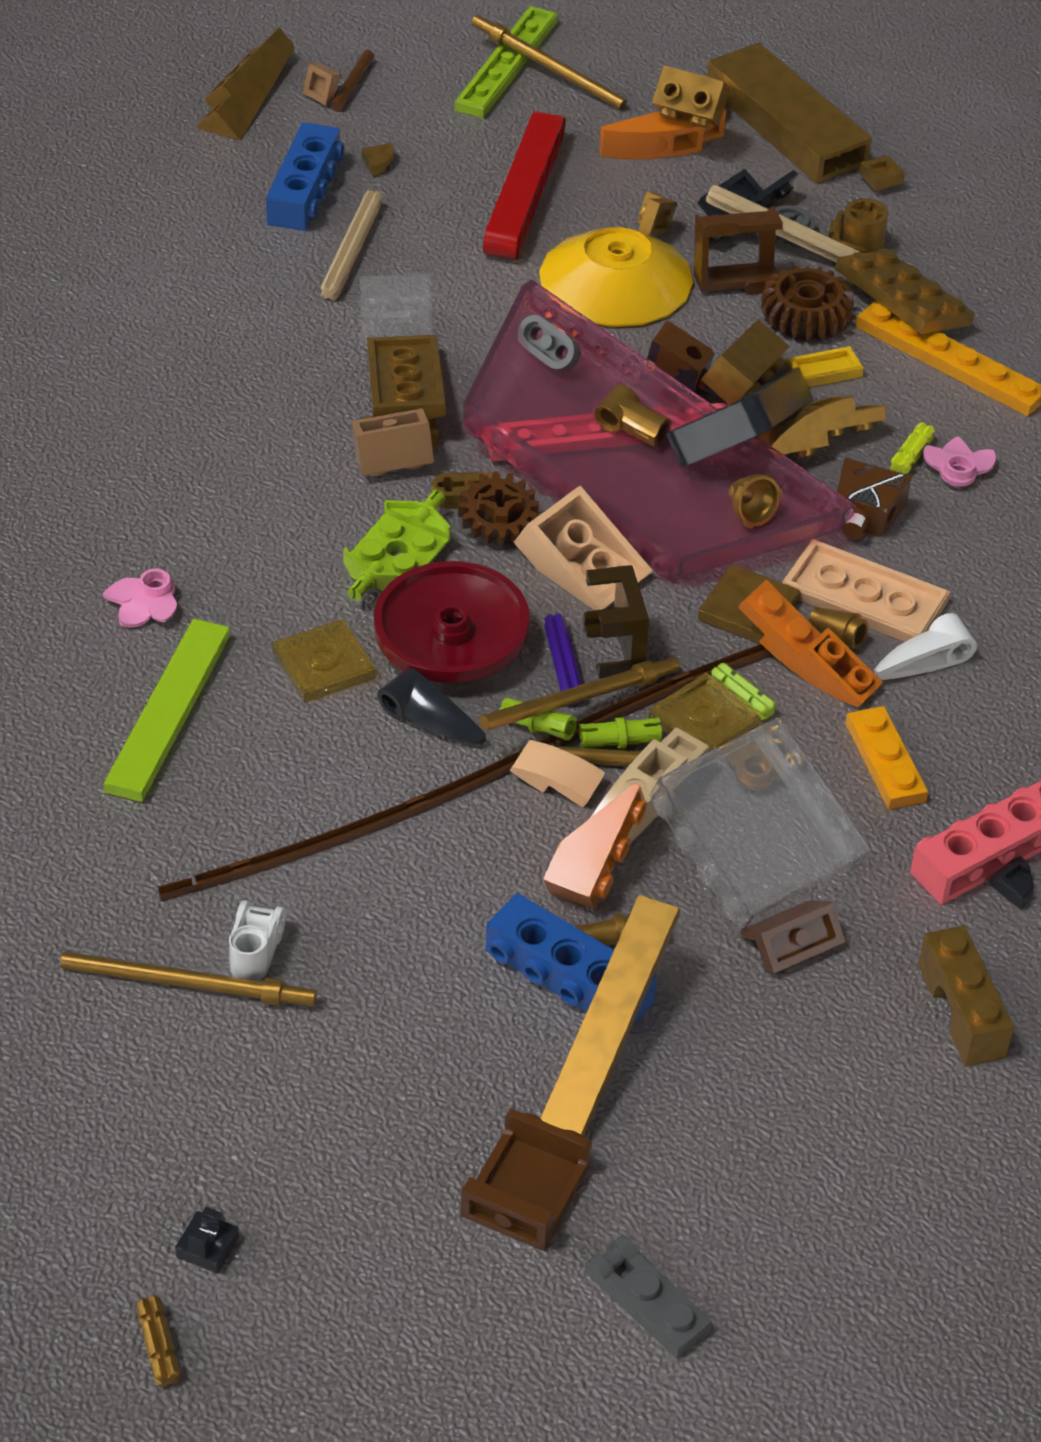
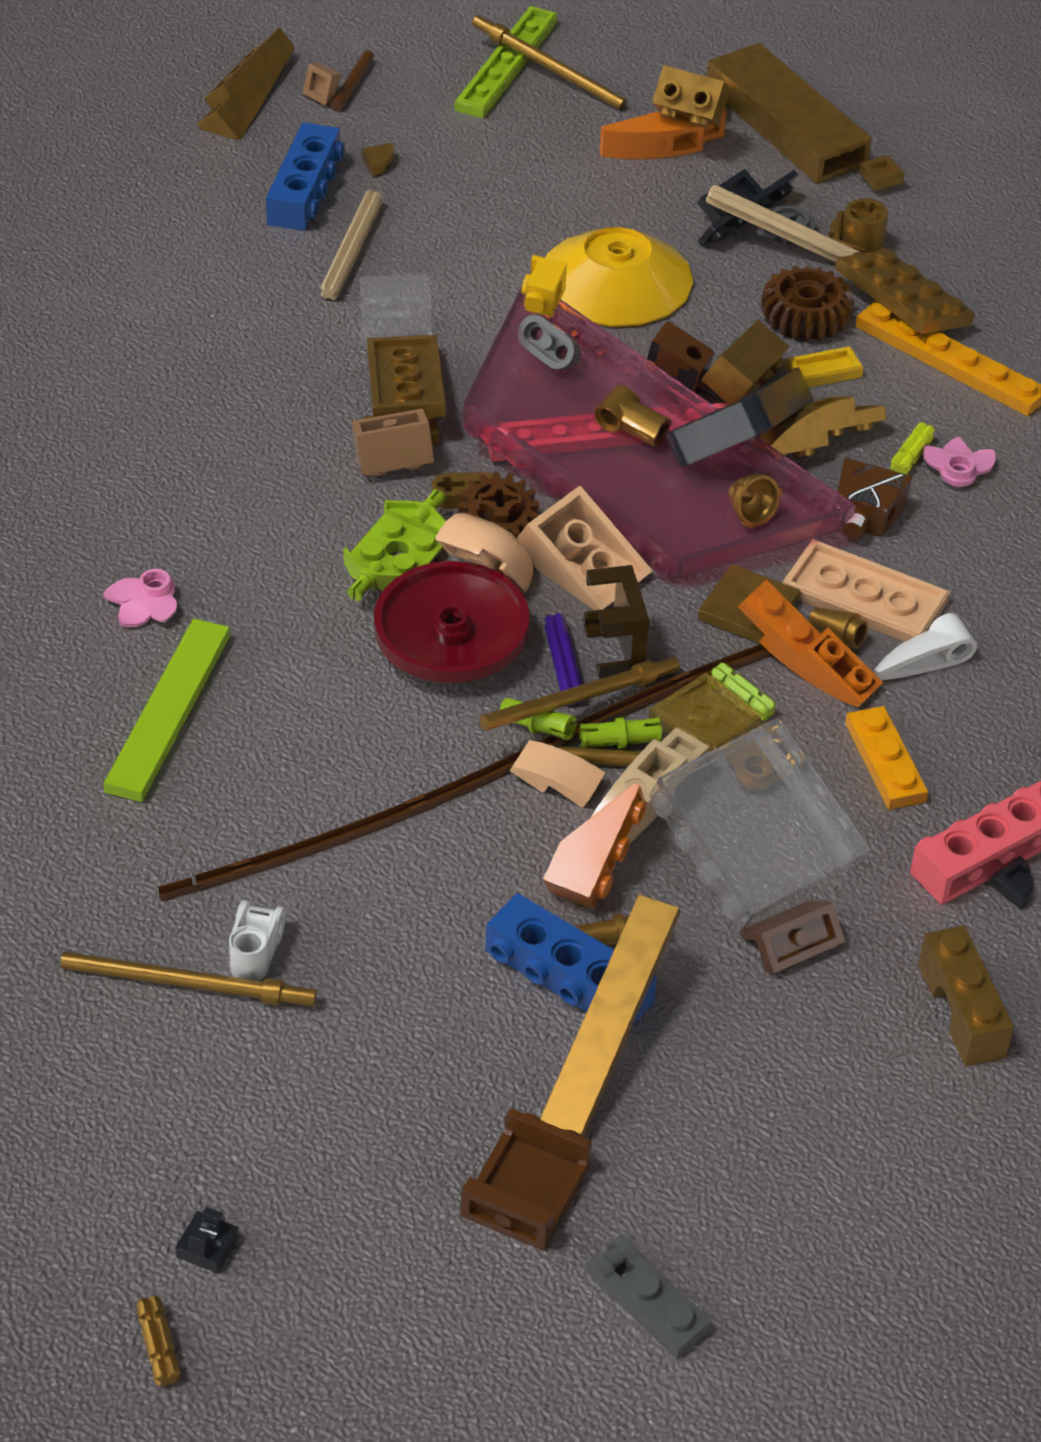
clear yellow tile [272,619,376,703] -> none
black piece [377,668,486,744] -> none
red beam [483,111,566,260] -> none
pearl gold bracket [637,192,677,235] -> none
reddish brown piece [694,206,783,295] -> none
none -> light nougat brick [435,513,534,593]
none -> yellow brick [521,255,567,317]

